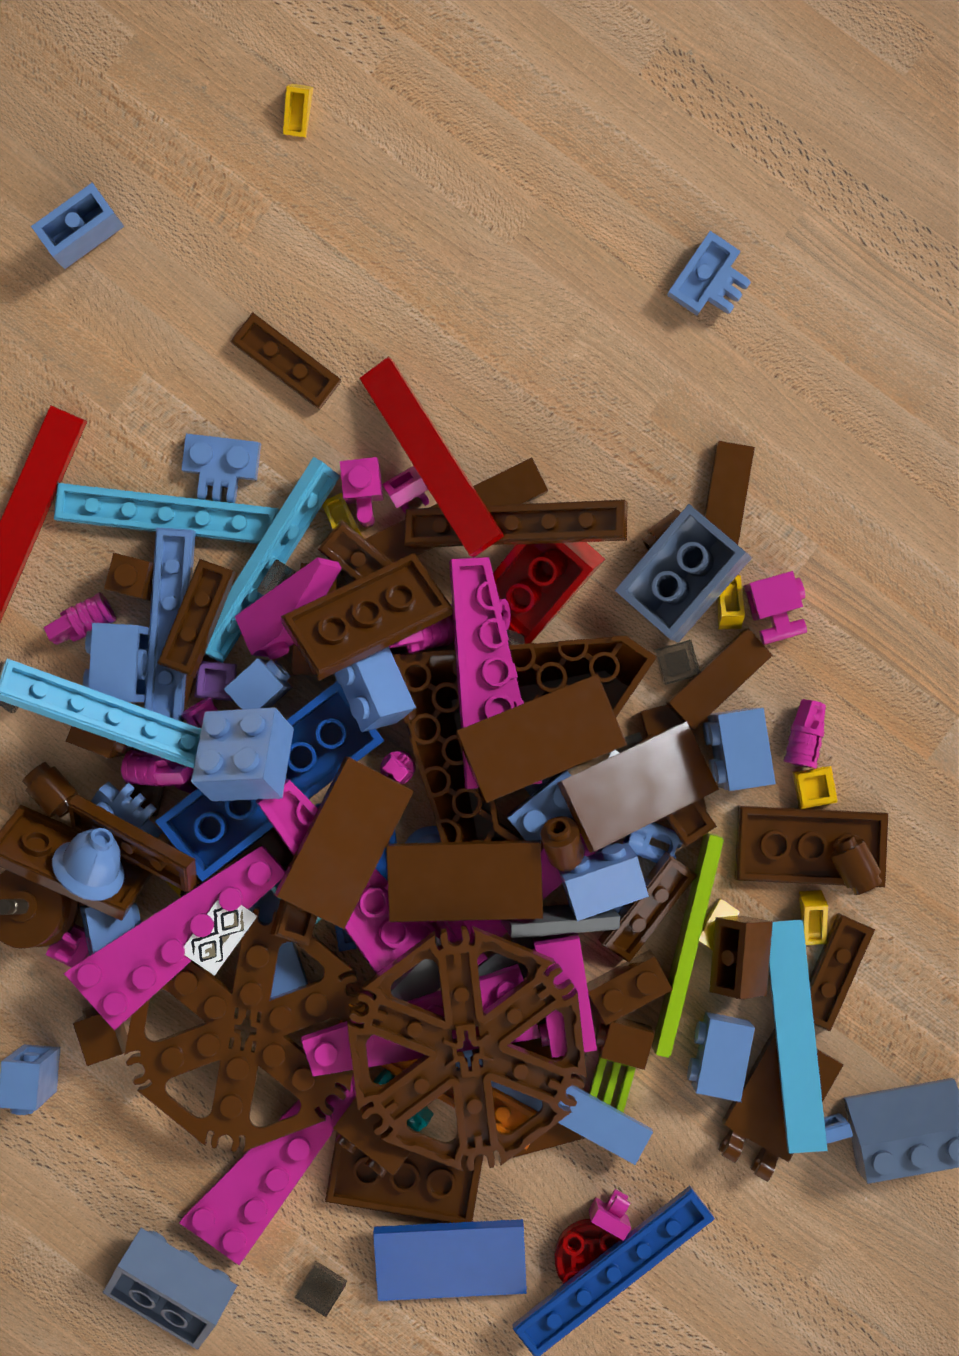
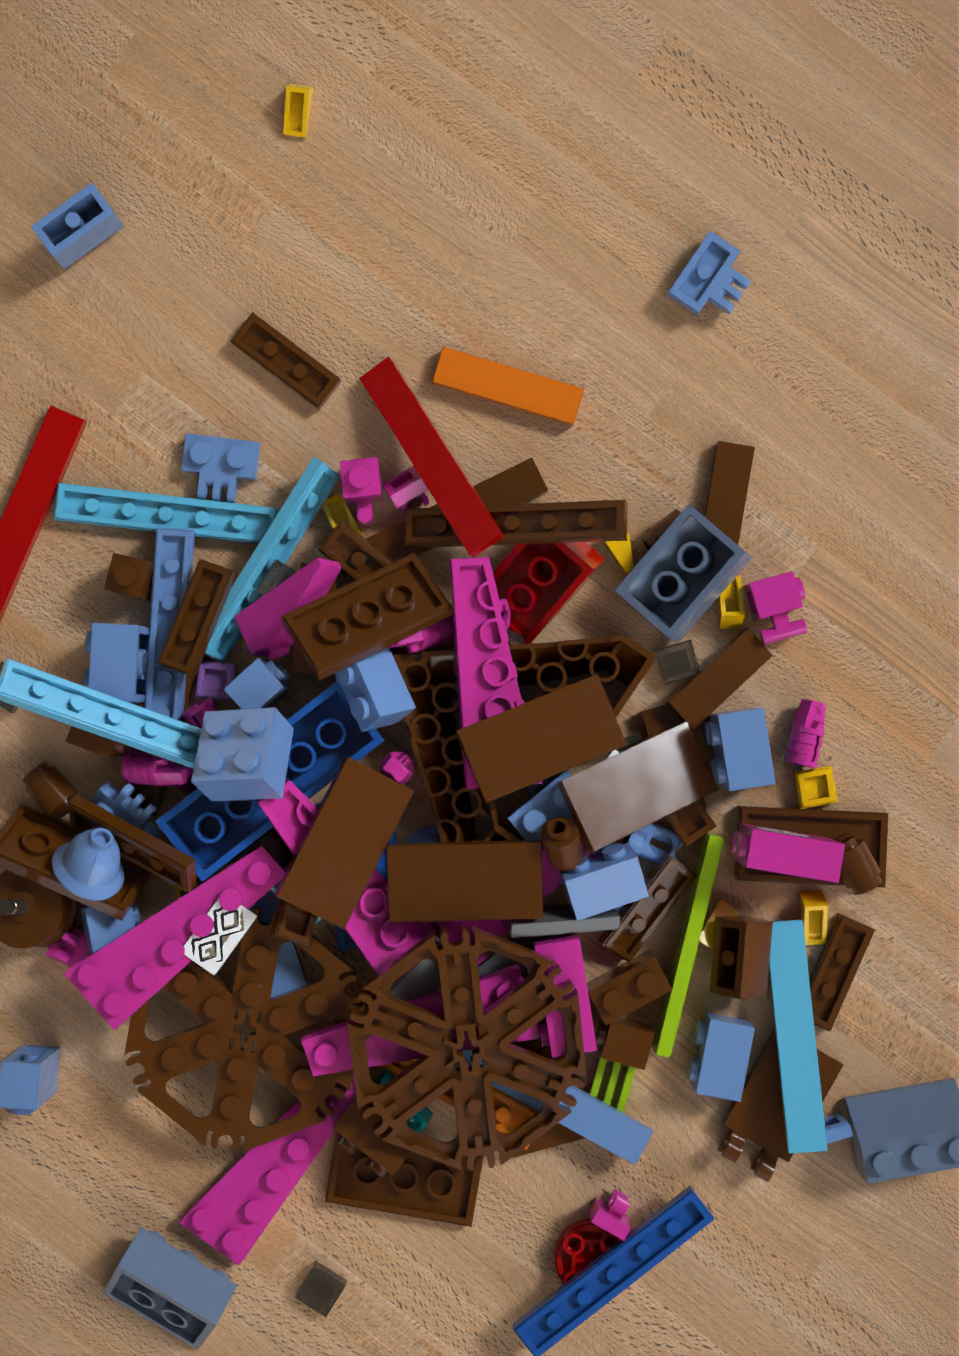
dark pink hinge [44,592,116,645] -> none
reddish brown brick [73,1006,128,1066] -> none
blue tile [373,1219,527,1301] -> none
none -> orange tile [432,346,584,426]
none -> yellow piece [602,533,634,577]
none -> dark pink brick [730,823,845,883]

